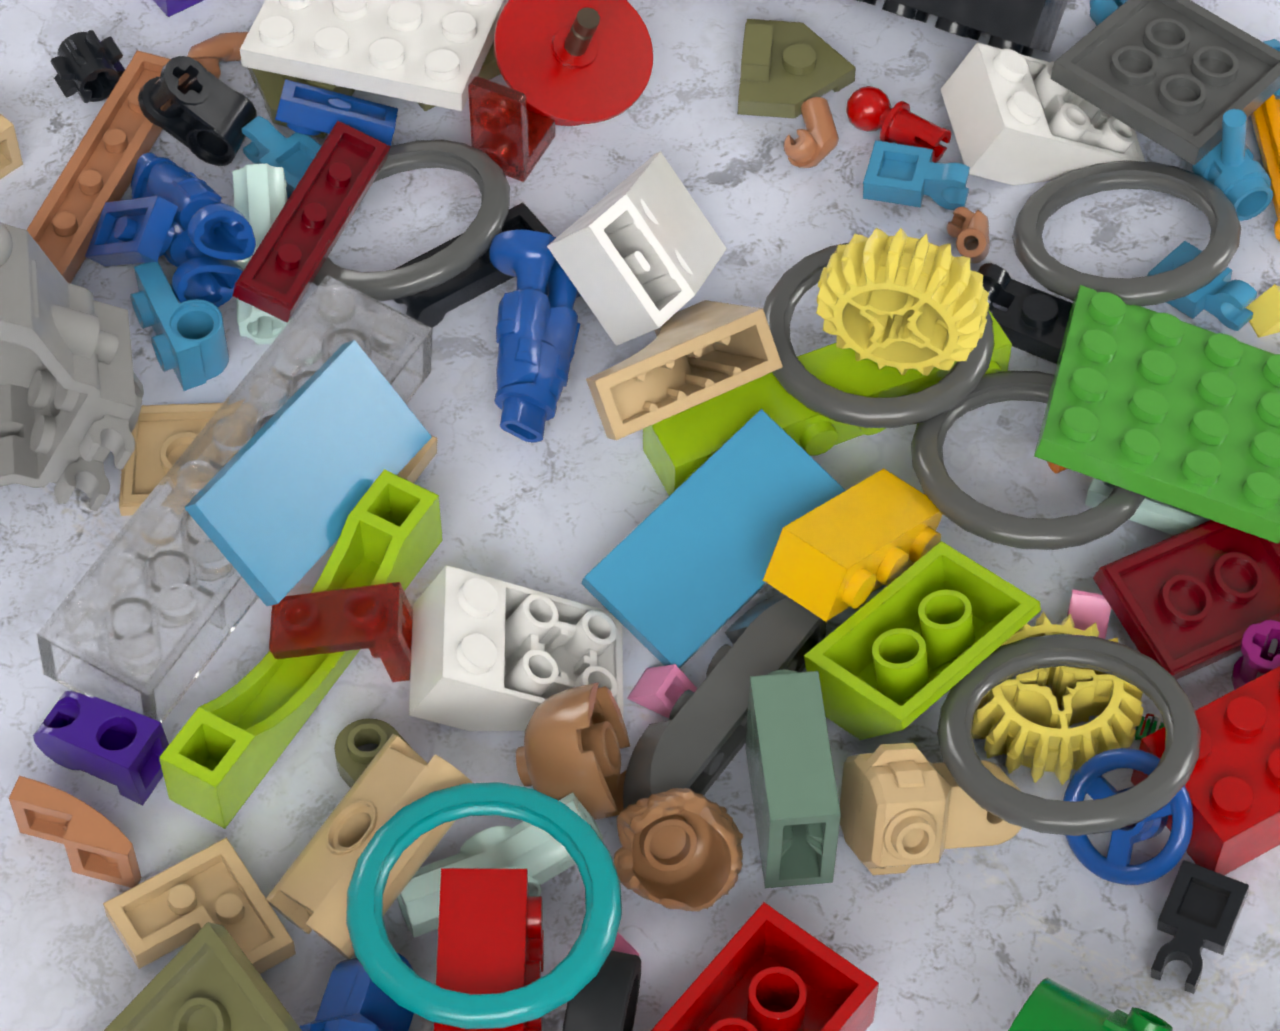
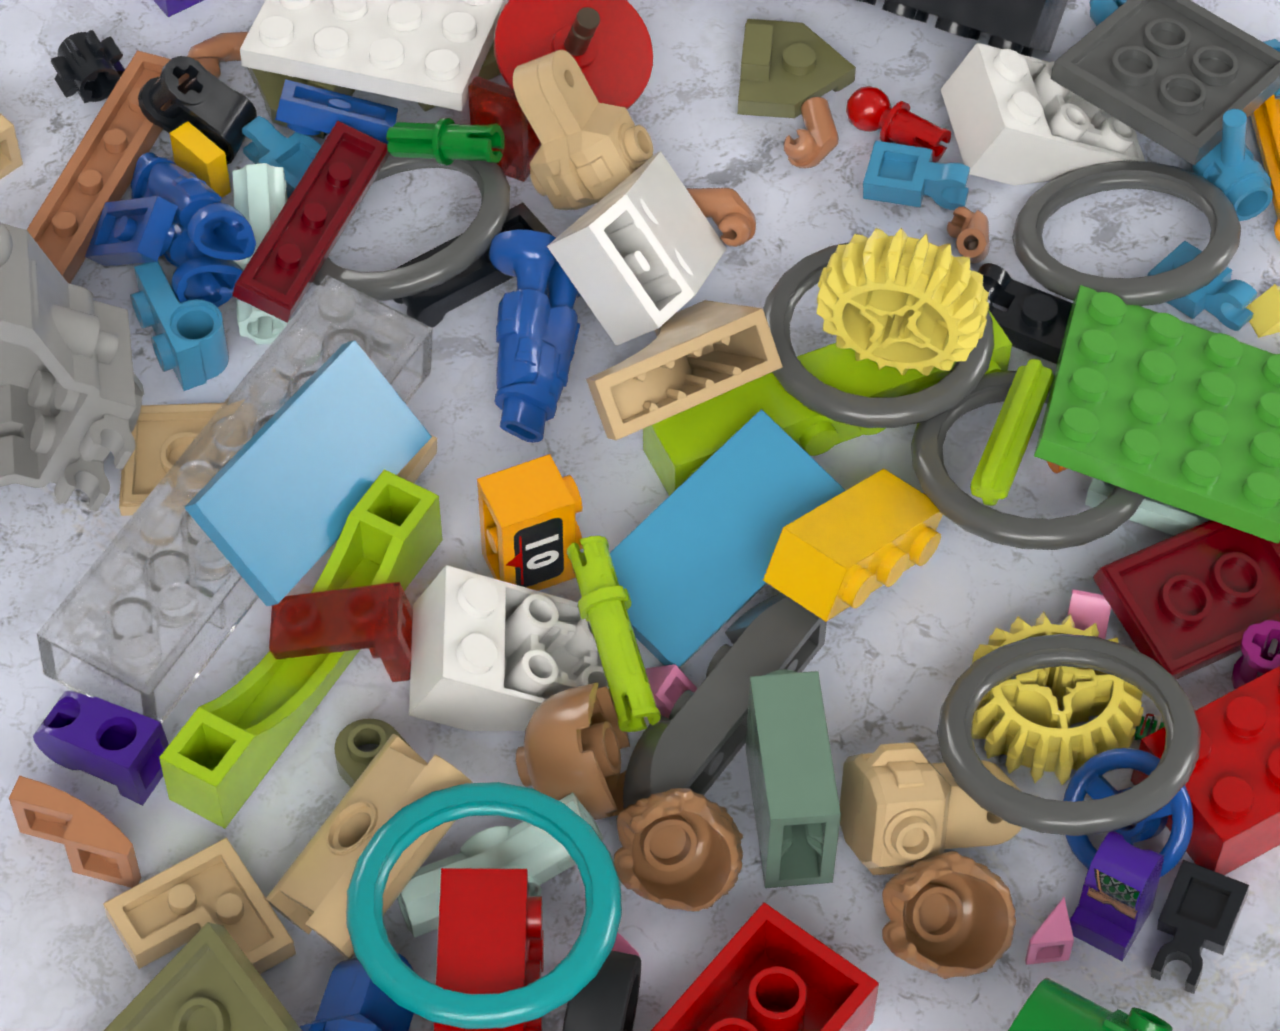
lime slope [804,541,1041,740] -> none
none -> yellow tile [169,121,231,198]
none -> green axle [386,118,505,166]
none -> light orange brick [477,454,583,591]
none -> tan piece [513,50,653,210]
none -> lime pin [567,536,661,732]
none -> nougat arm [686,188,756,247]
none -> medium nougat hair [882,851,1016,979]
none -> lime axle [970,359,1054,506]
none -> bright pink piece [1025,897,1074,965]
none -> dark purple leg [1070,831,1164,962]

